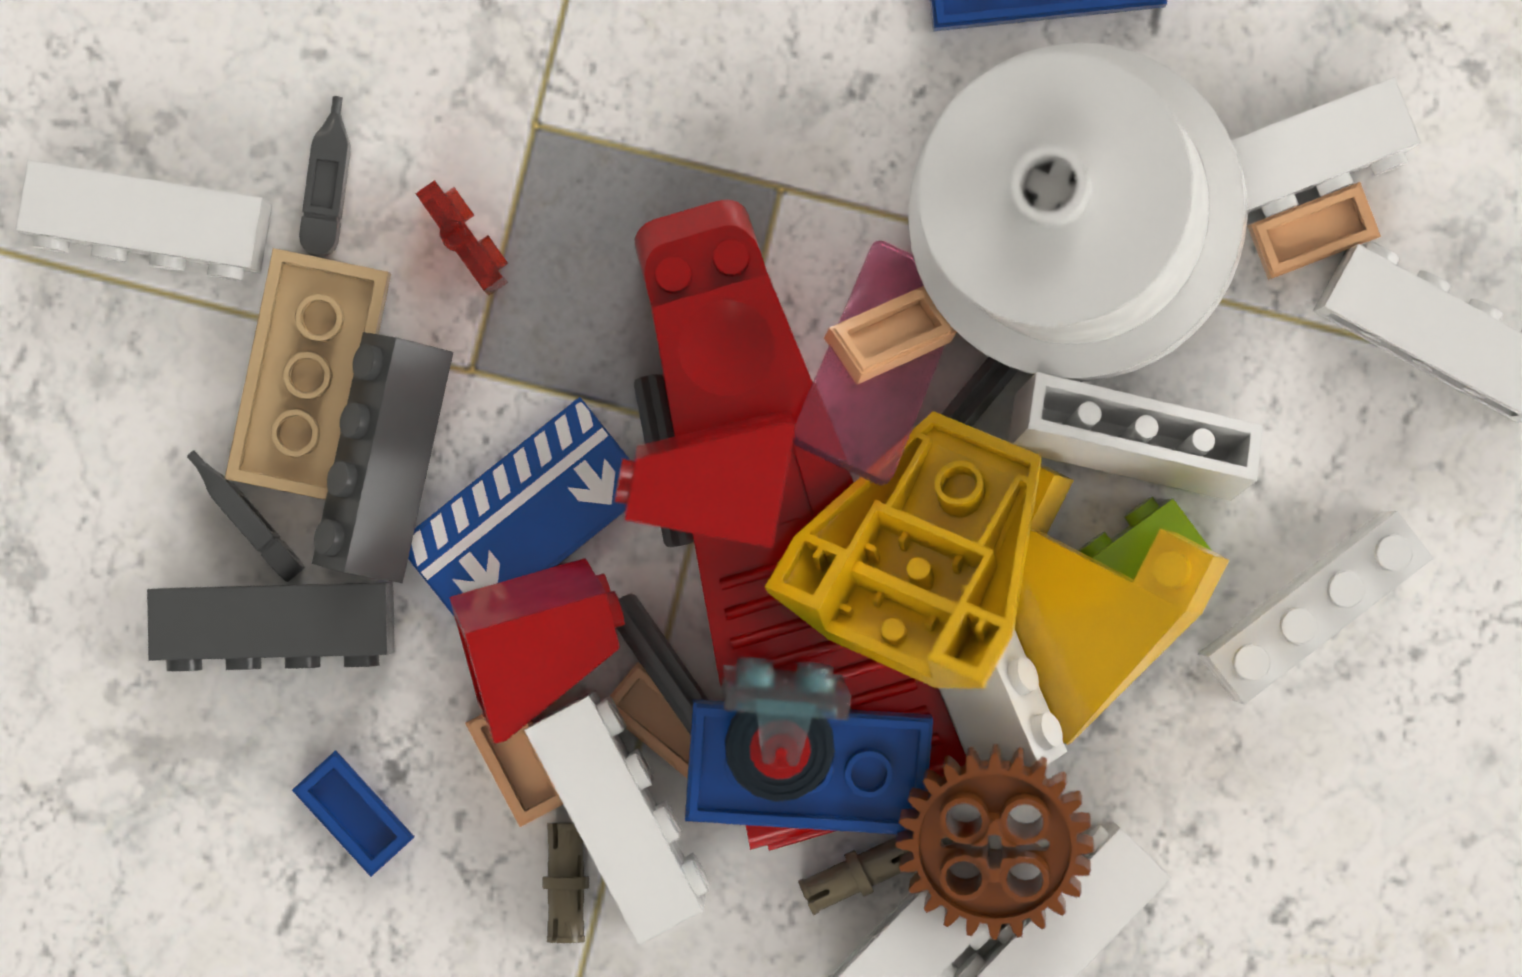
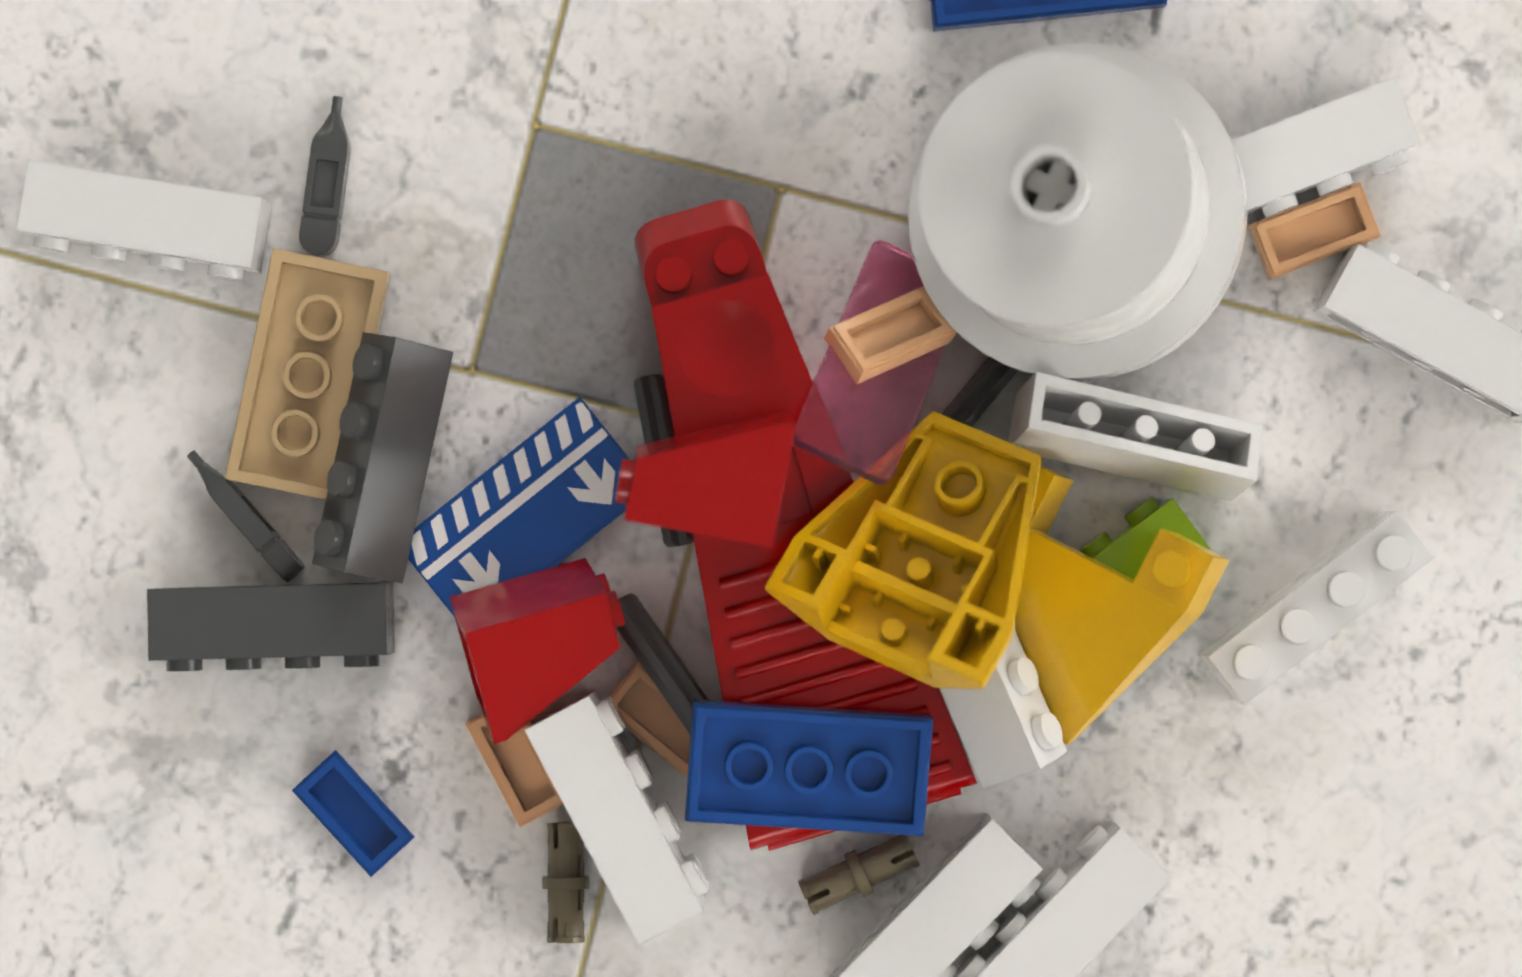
clear red plate [416,180,509,296] -> none
plate [721,657,851,802] -> none
dark orange gear [896,744,1094,940] -> none

